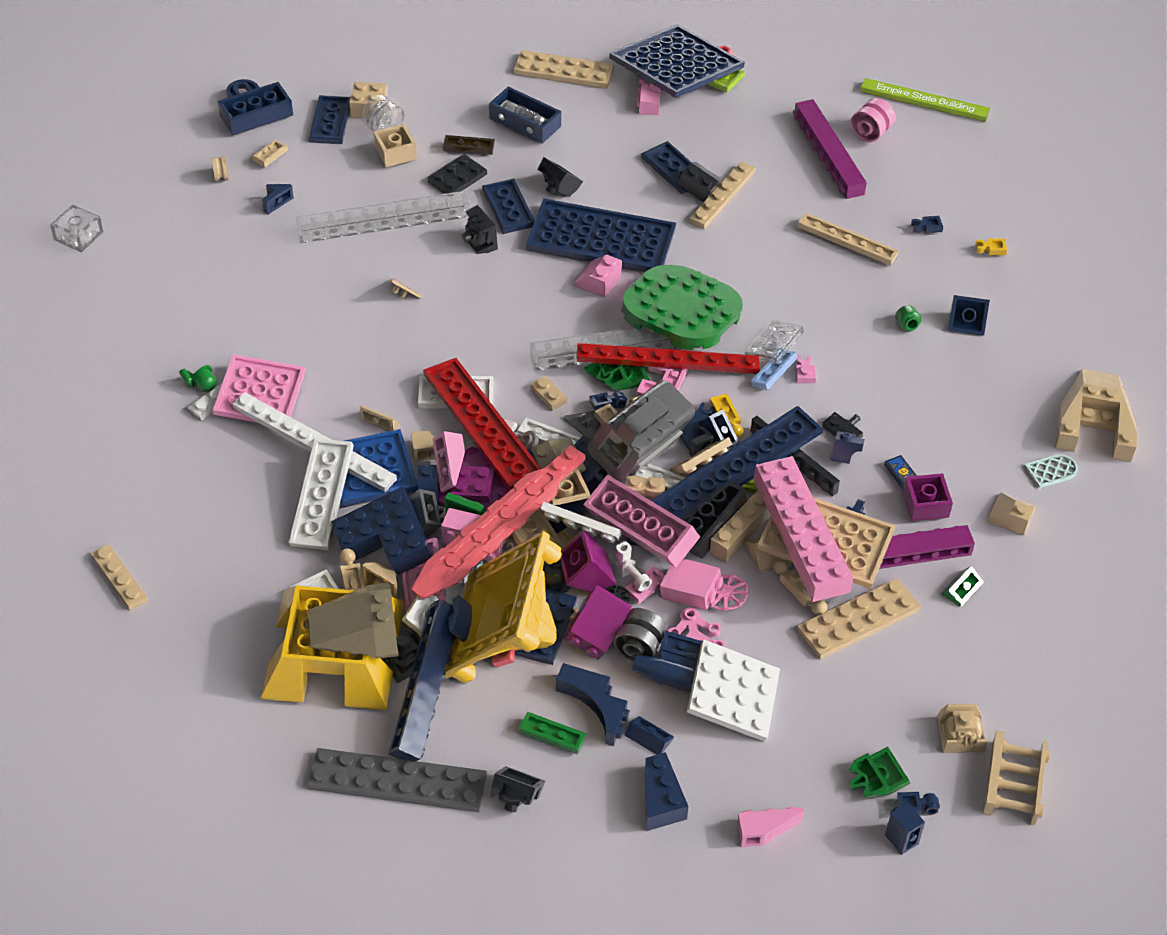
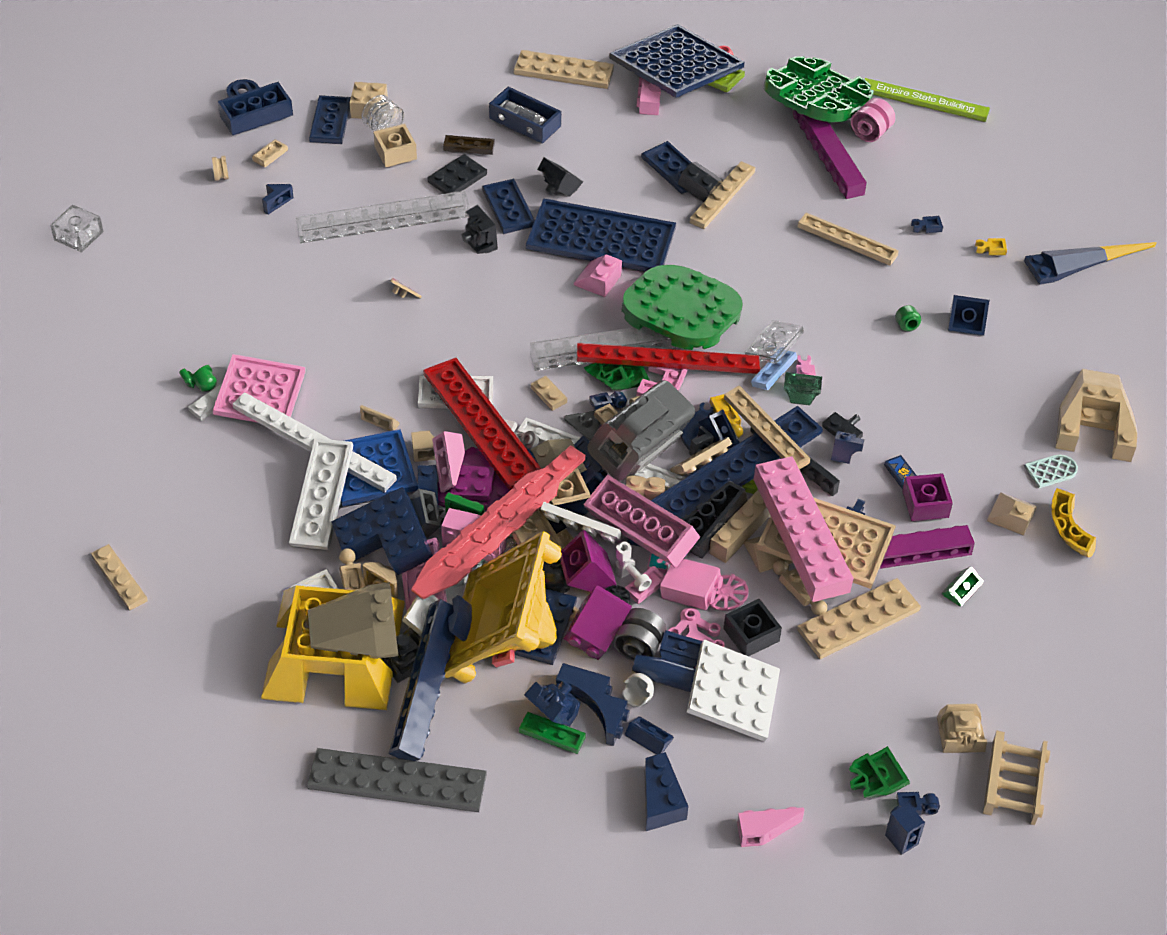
black brick [490,766,545,812] -> none
none -> dark blue brick [524,680,580,726]
none -> white hair [622,673,654,707]
none -> teal tile [647,553,669,574]
none -> black brick [723,598,782,657]
none -> tan plate [724,385,810,469]
none -> green plate [764,56,874,122]
none -> clear green slope [784,372,822,406]
none -> plate [1024,242,1157,284]
none -> yellow brick [1051,488,1096,558]

